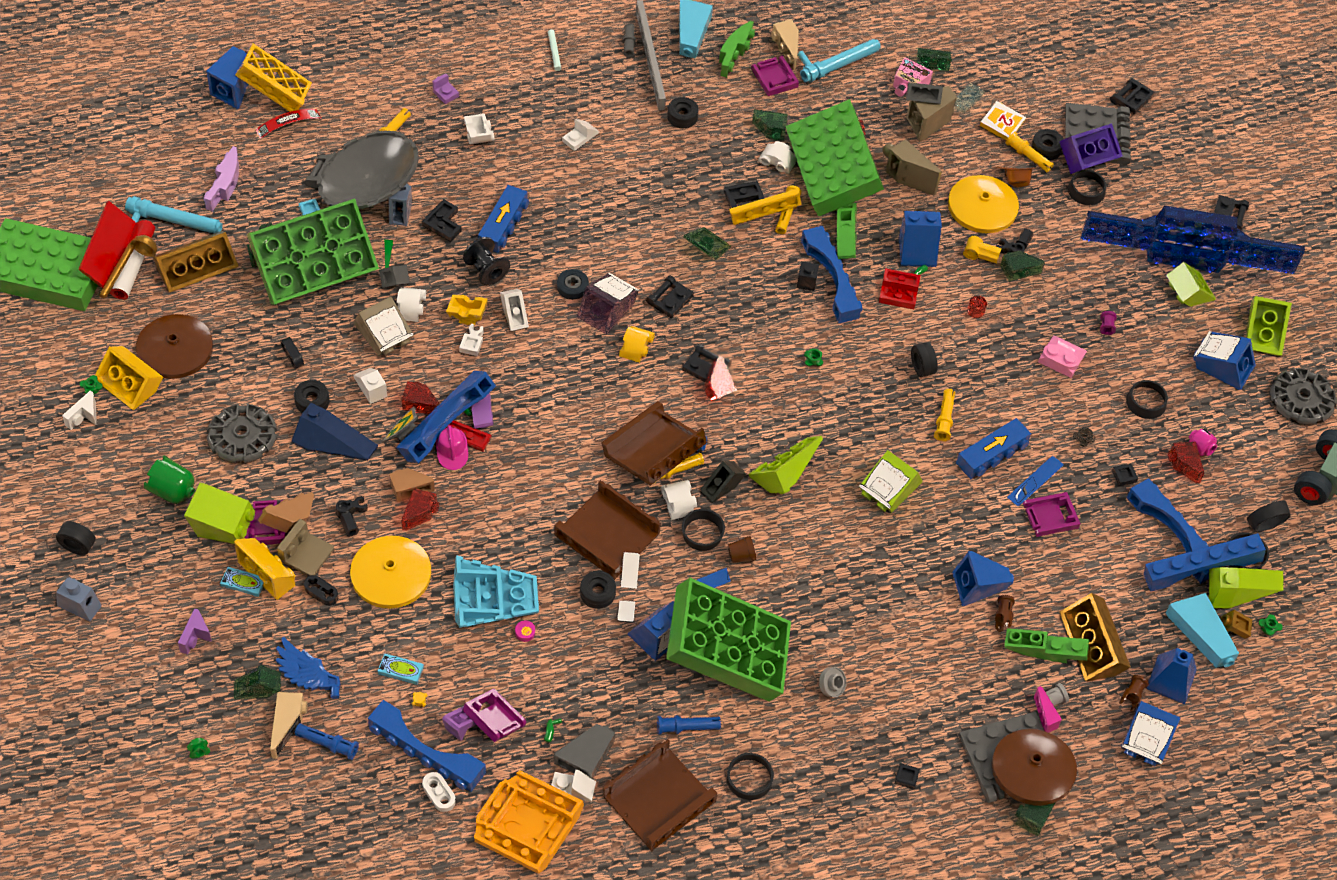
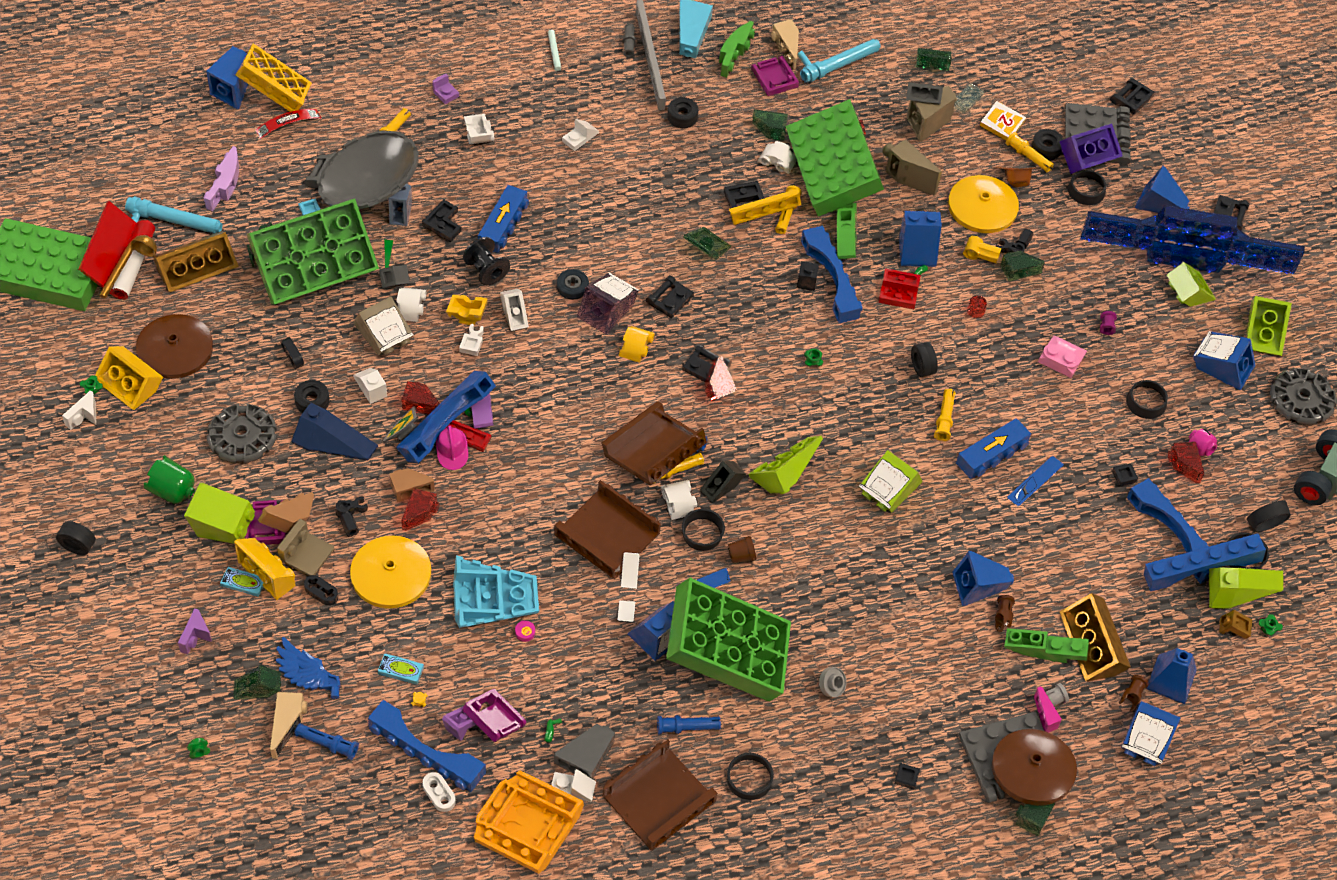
sand blue torso [56,577,102,622] -> none
black tyre [580,571,616,609] -> none
torso [893,58,933,97] -> none
magenta container [1023,492,1081,537] -> none
clear smoke plate [1073,427,1096,447] -> none
medium azure slope [1166,593,1239,668] -> none
none -> blue slope [1134,166,1190,217]

